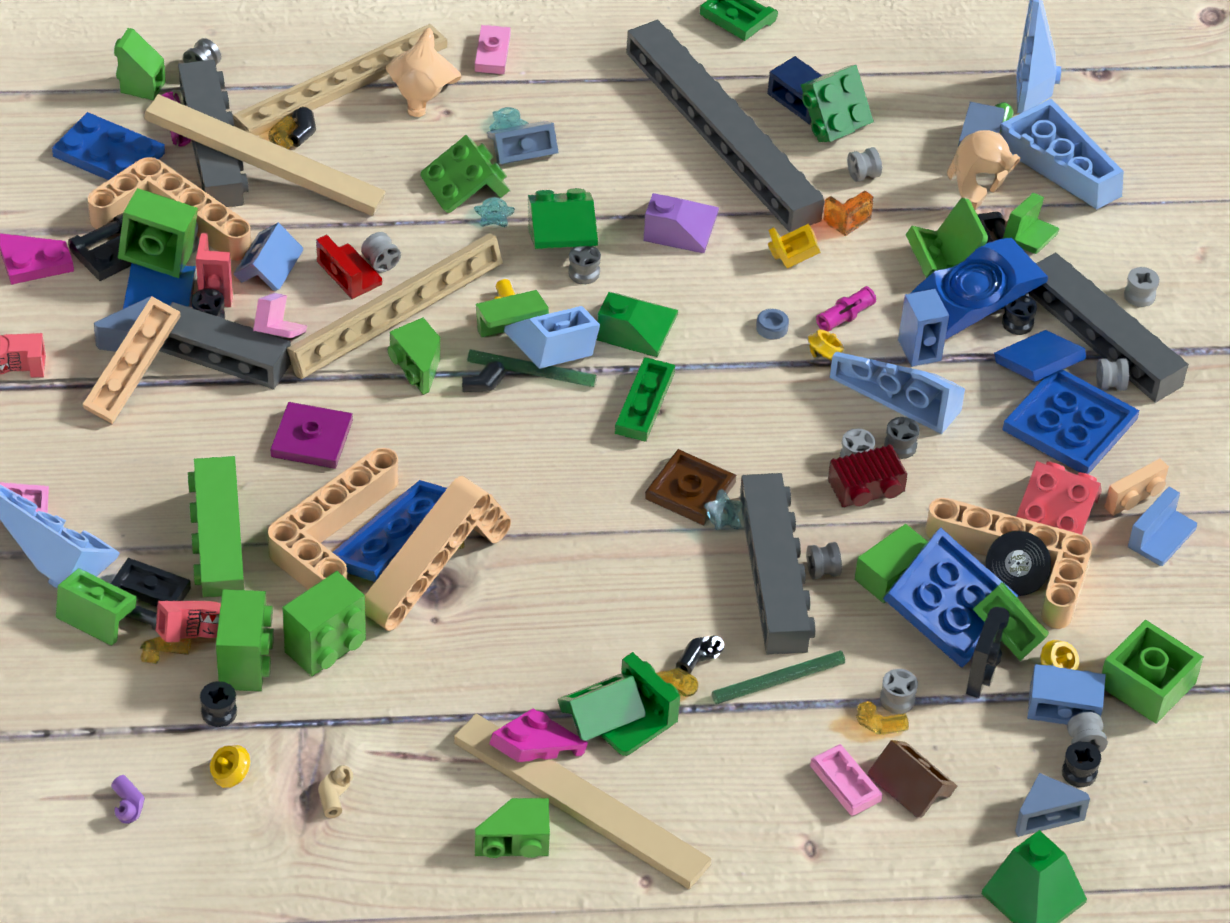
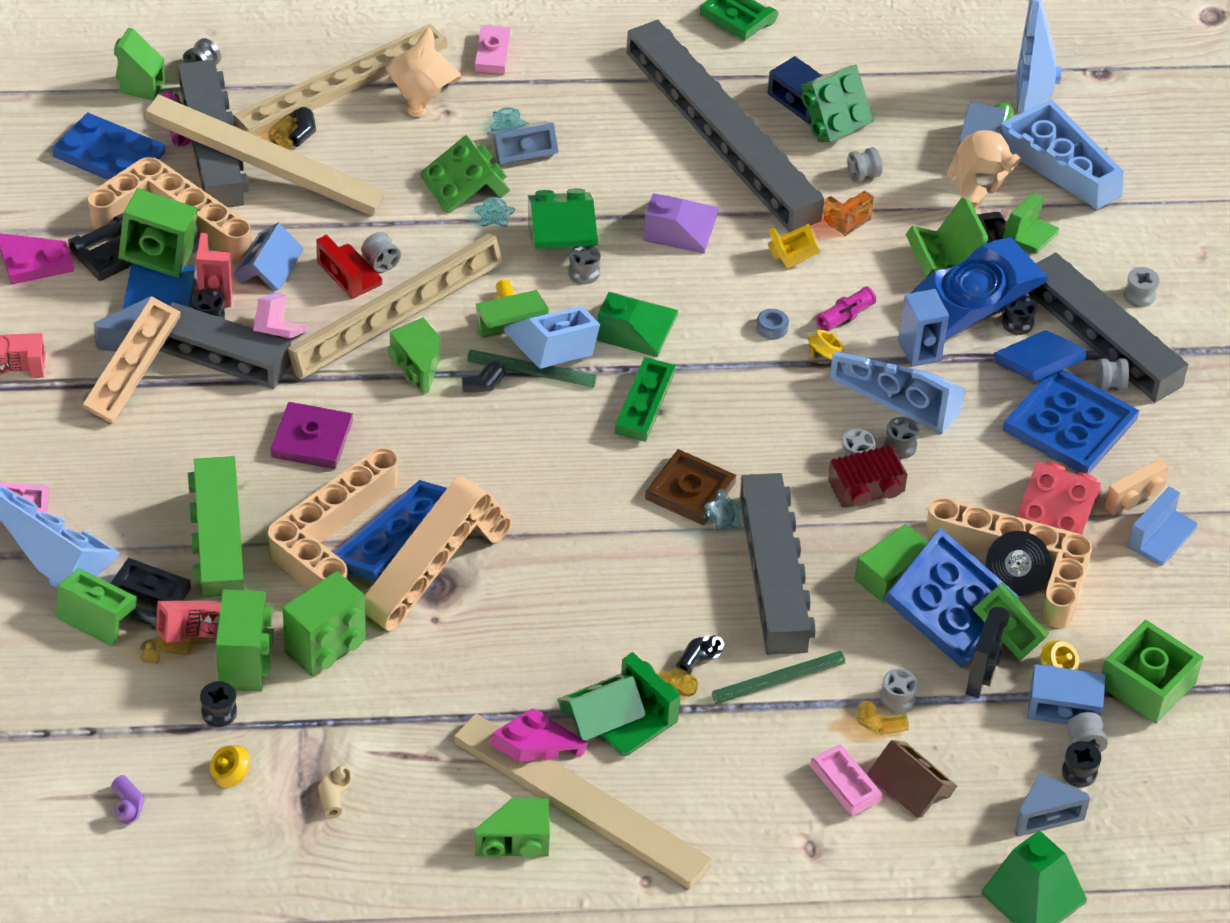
flat silver wheel [806,542,842,579] -> none

